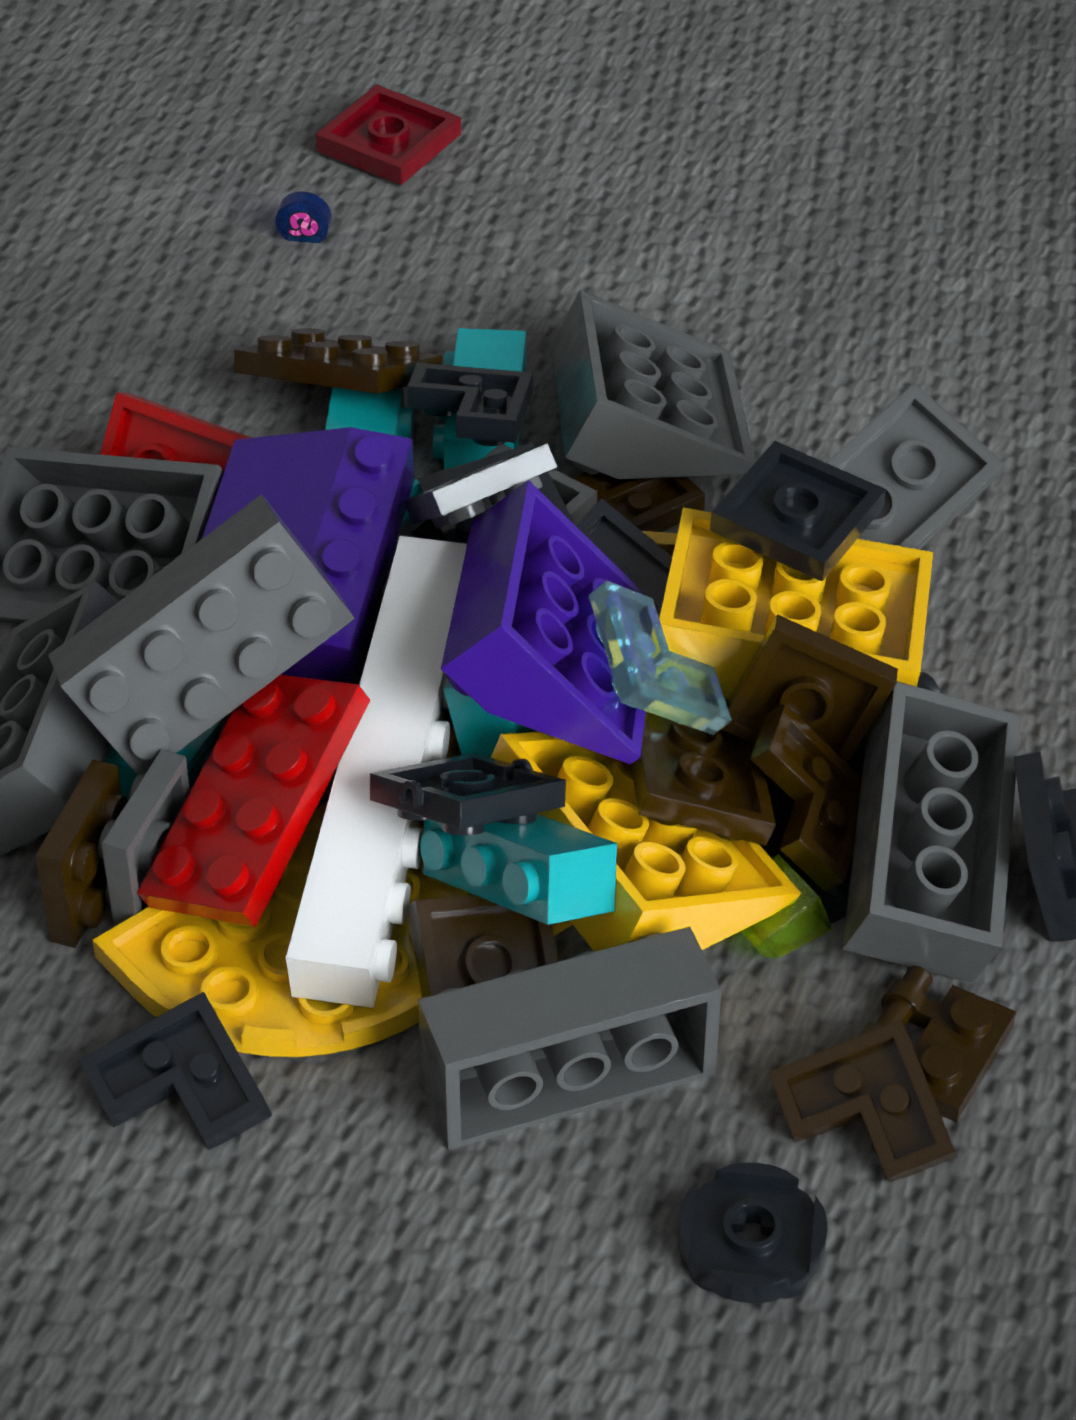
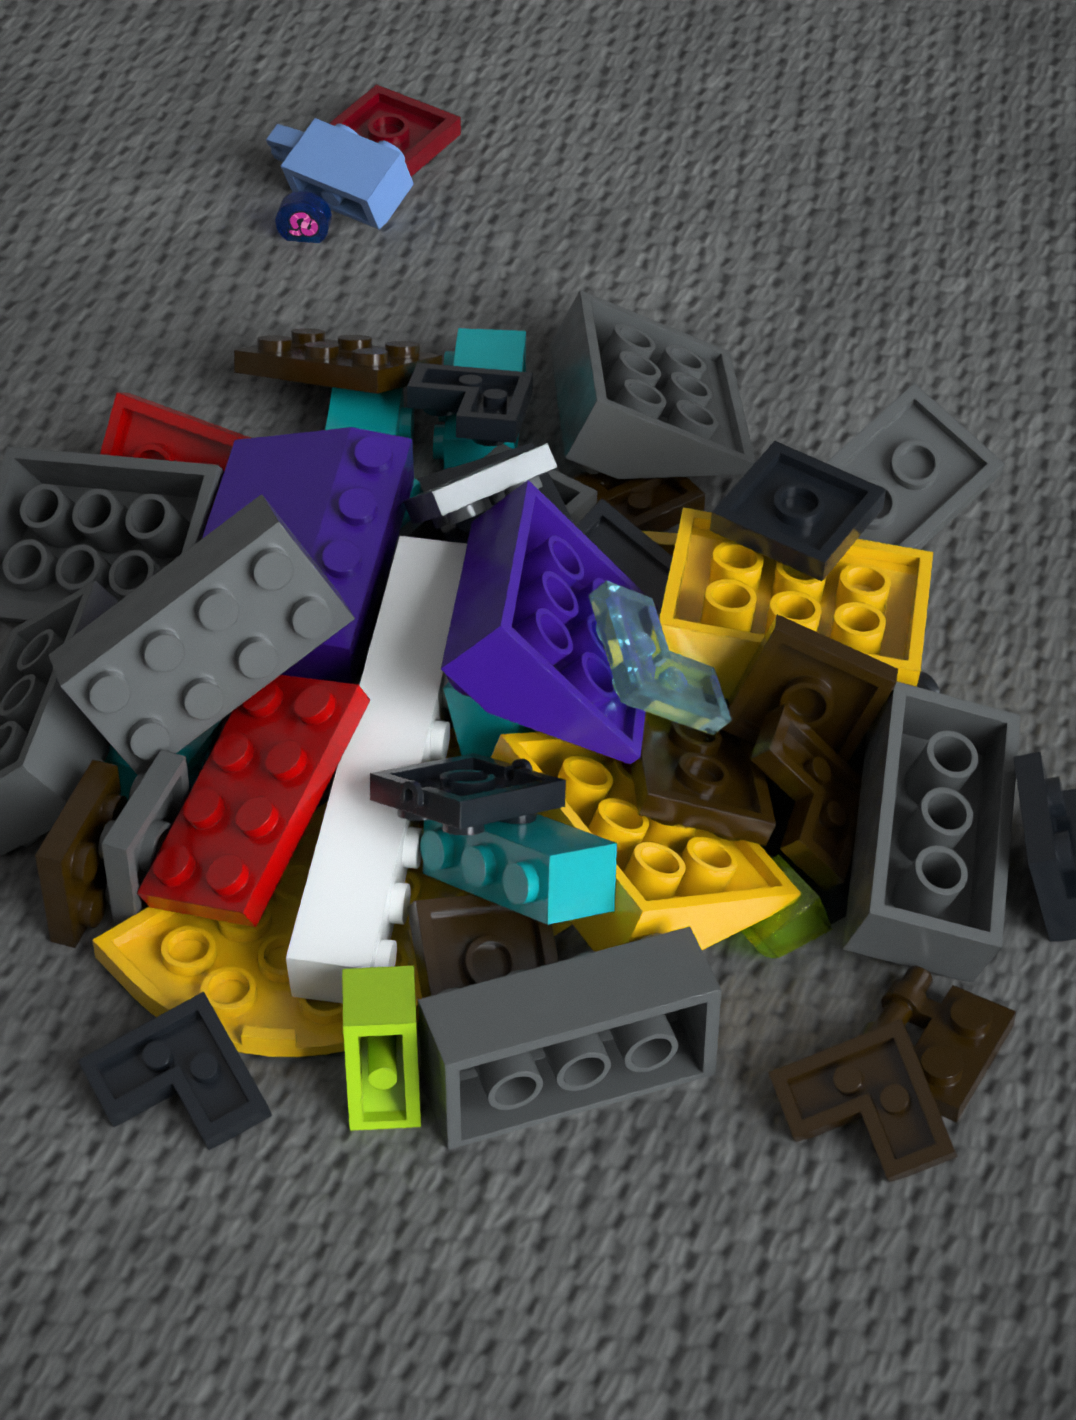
black plate [678,1162,827,1303] -> none
none -> medium blue hinge [266,118,414,229]
none -> lime slope [342,965,421,1131]

